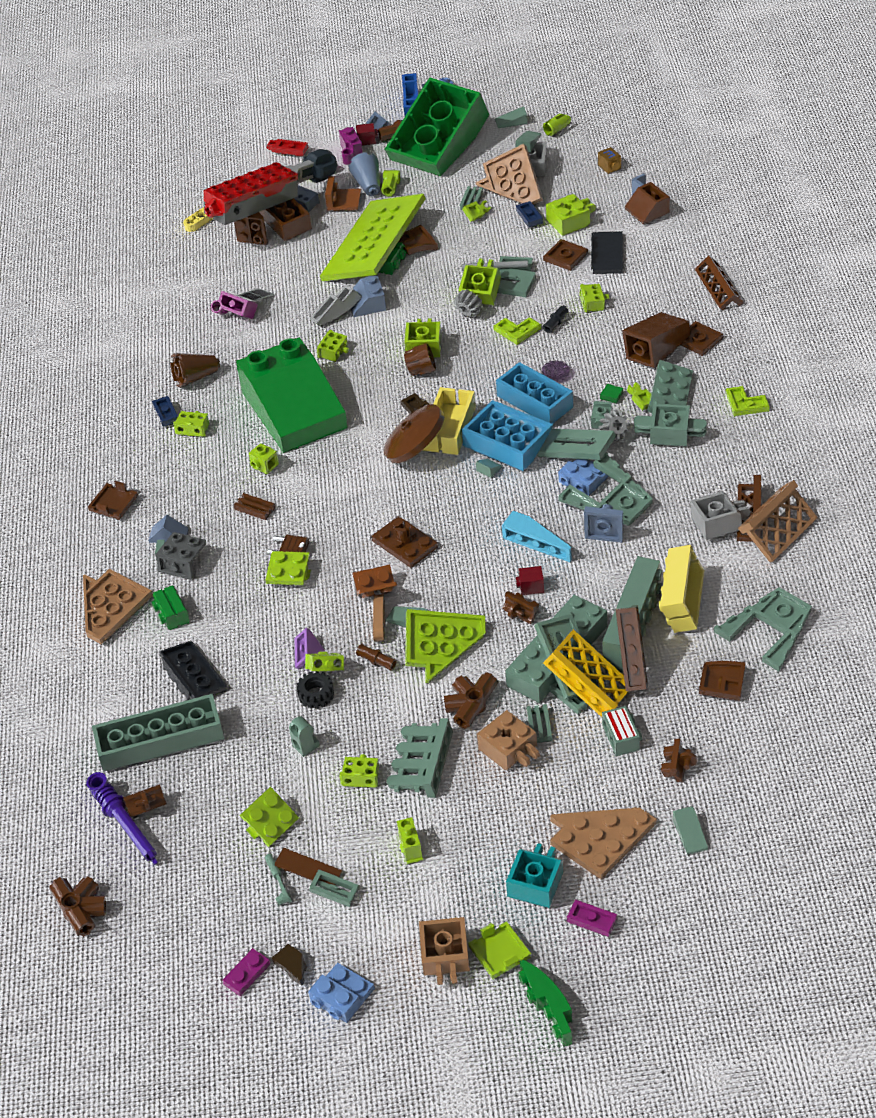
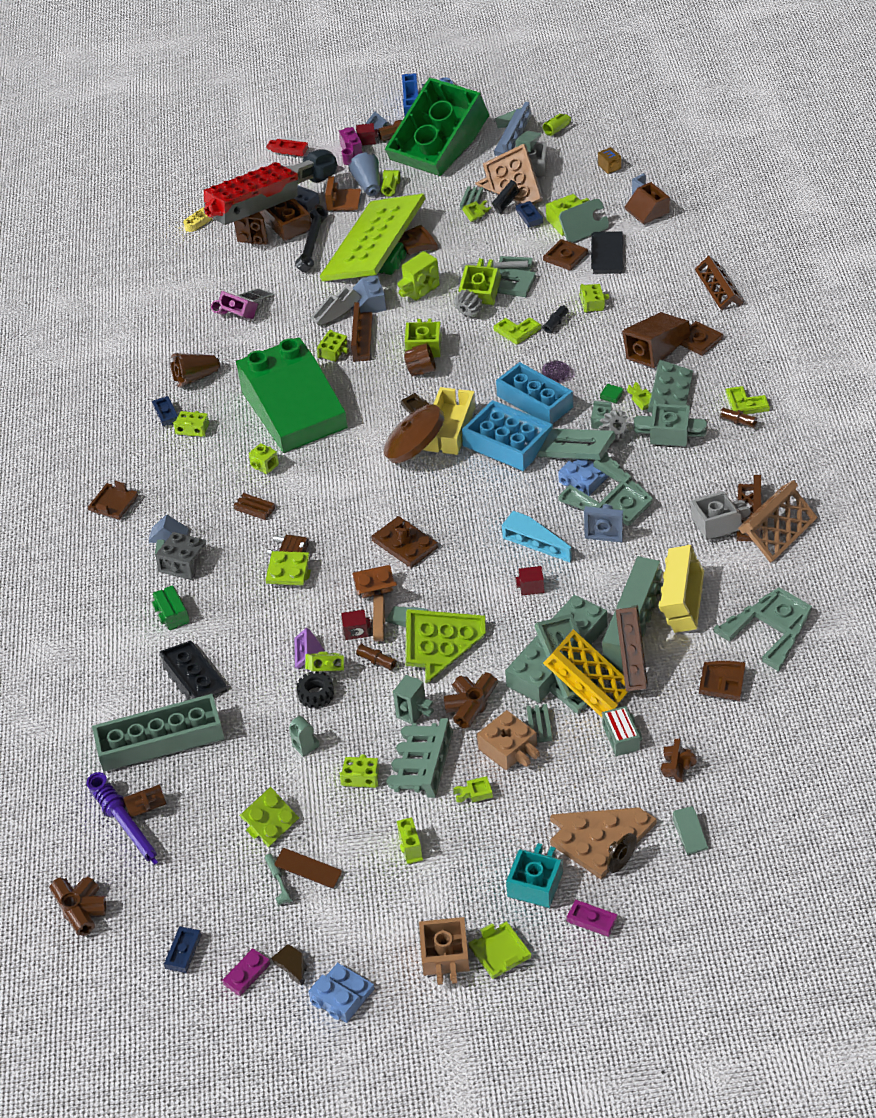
medium nougat wing [83,569,153,645] -> none
sand green tile [309,870,359,907] -> none
sand green slope [476,458,502,478] -> none
reddish brown hips [502,591,540,624] -> none
green slope [518,960,572,1047] -> none
none -> dark blue plate [164,926,202,973]
none -> black piece [295,205,328,273]
none -> dark red brick [341,609,371,640]
none -> reddish brown fence [351,302,373,362]
none -> sand green brick [393,675,434,724]
none -> lime hinge [397,251,440,301]
none -> lime plate [453,776,493,803]
none -> black tile [492,180,520,214]
none -> sand blue fence [494,102,531,156]
none -> sand green piece [559,198,609,242]
none -> dark brown dish [607,833,637,873]
none -> reddish brown pin [720,407,758,428]

